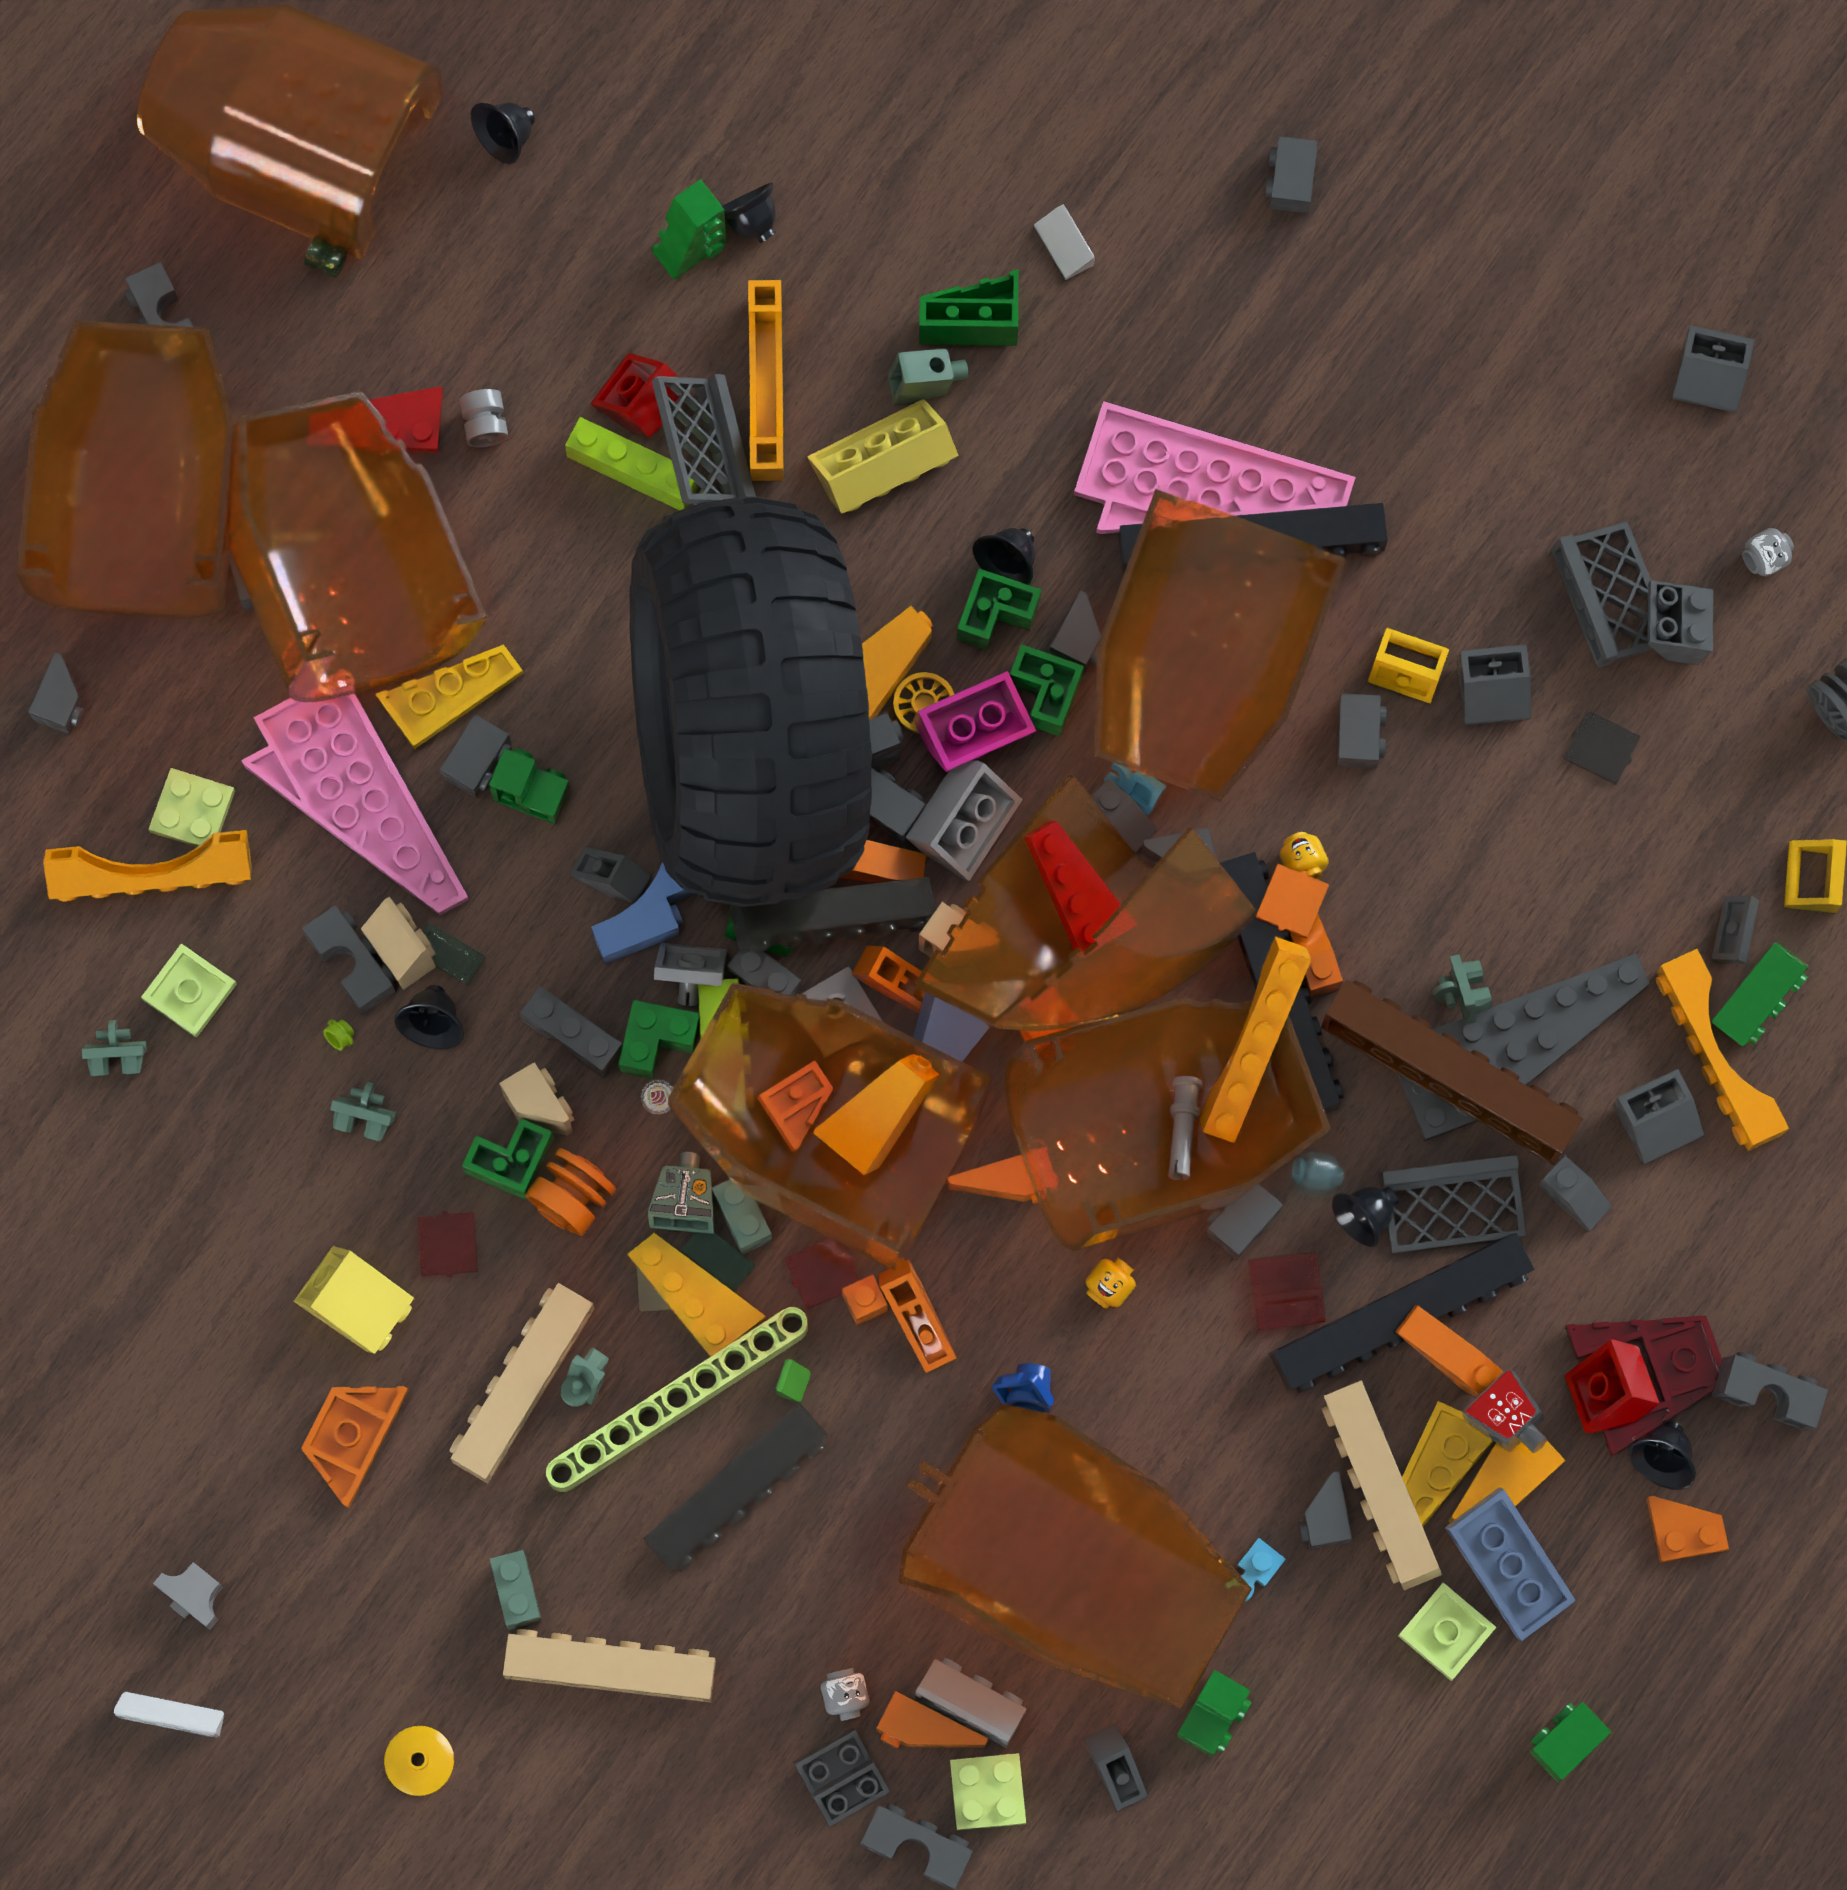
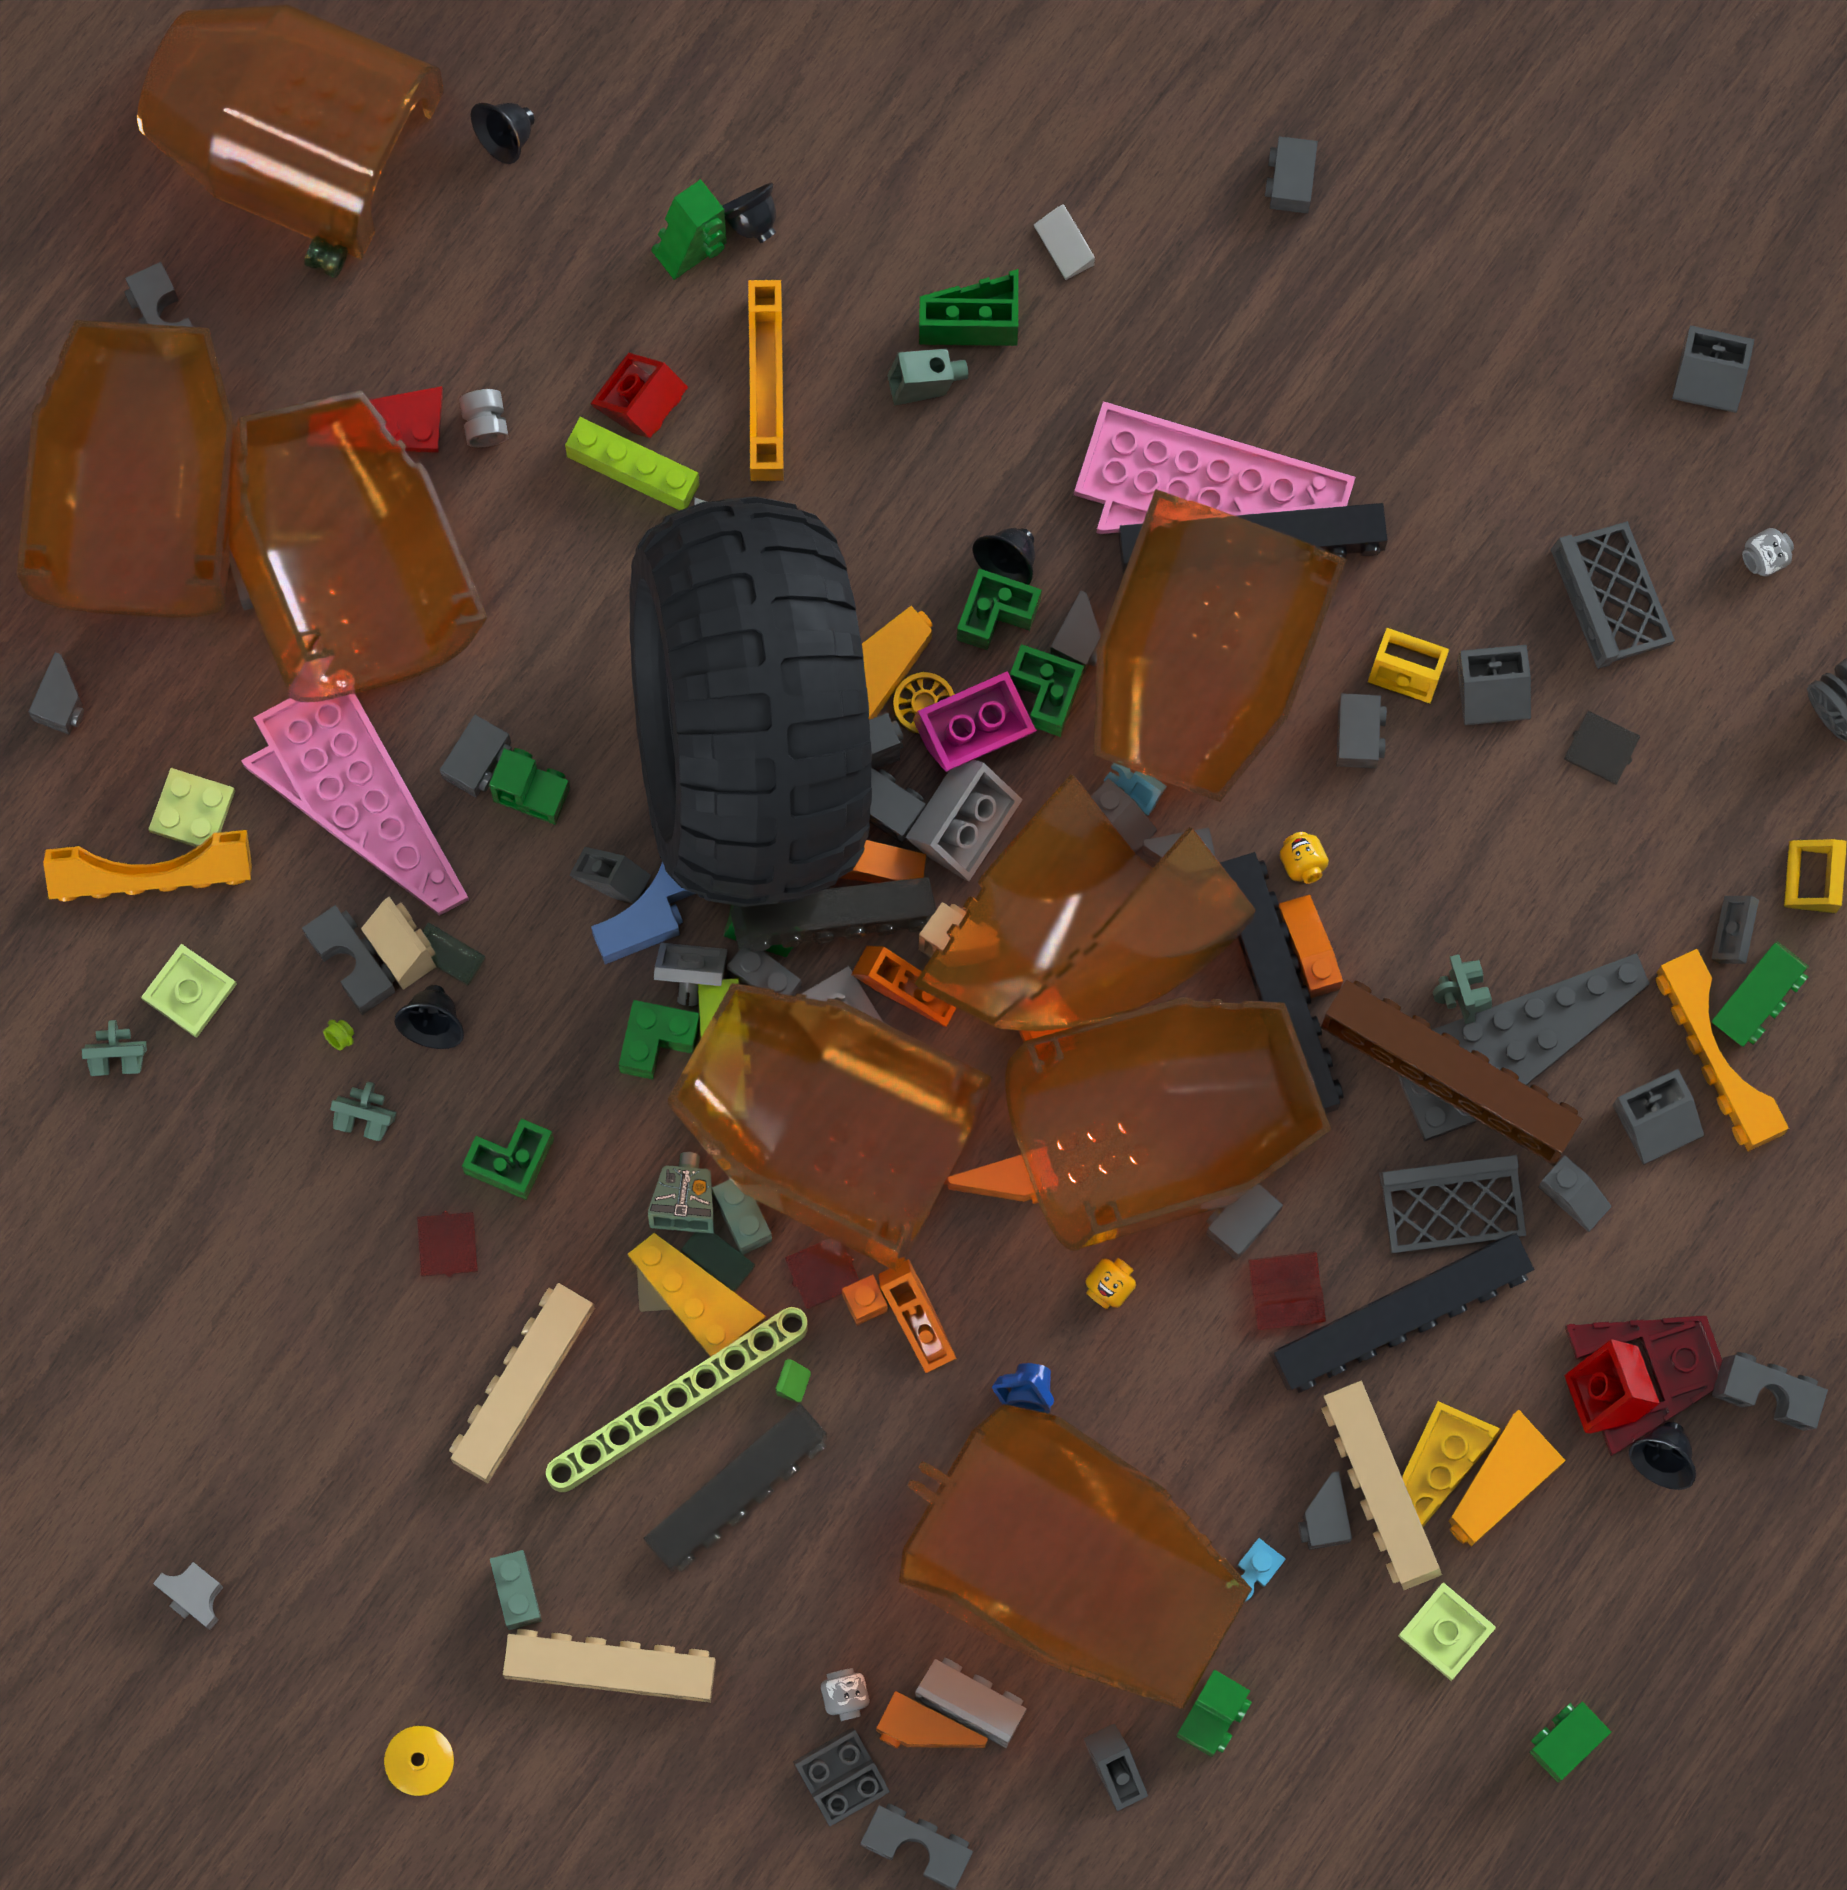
white slope [114,1692,224,1738] -> none
light yellow slope [293,1246,414,1354] -> none
orange wing [301,1386,409,1508] -> none
yellow wing [375,644,524,749] -> none
tan slope [499,1062,574,1136] -> none
dark grey arch [520,986,623,1079] -> none
orange wheel [525,1148,616,1237] -> none
sand green hips [560,1348,609,1407] -> none
clear tile [641,1079,675,1115] -> none
dark grey fence [652,374,756,504] -> none
orange wing [757,1061,833,1152] -> none
light yellow slope [807,399,959,514] -> none
light orange slope [813,1053,940,1175] -> none
medium blue slope [908,983,990,1090] -> none
yellowish green plate [950,1753,1026,1831] -> none
red wing [1024,820,1136,956] -> none
light grey pin [1168,1076,1203,1181] -> none
light orange arch [1199,937,1311,1143] -> none
orange piece [1255,864,1329,939] -> none
clear light blue head [1291,1151,1344,1197] -> none
black hat [1332,1187,1399,1247] -> none
orange slope [1395,1305,1504,1397] -> none
sand blue plate [1445,1487,1576,1641] -> none
torso [1462,1367,1547,1453] -> none
orange wing [1646,1496,1729,1563] -> none
dark grey slope [1648,580,1713,665] -> none

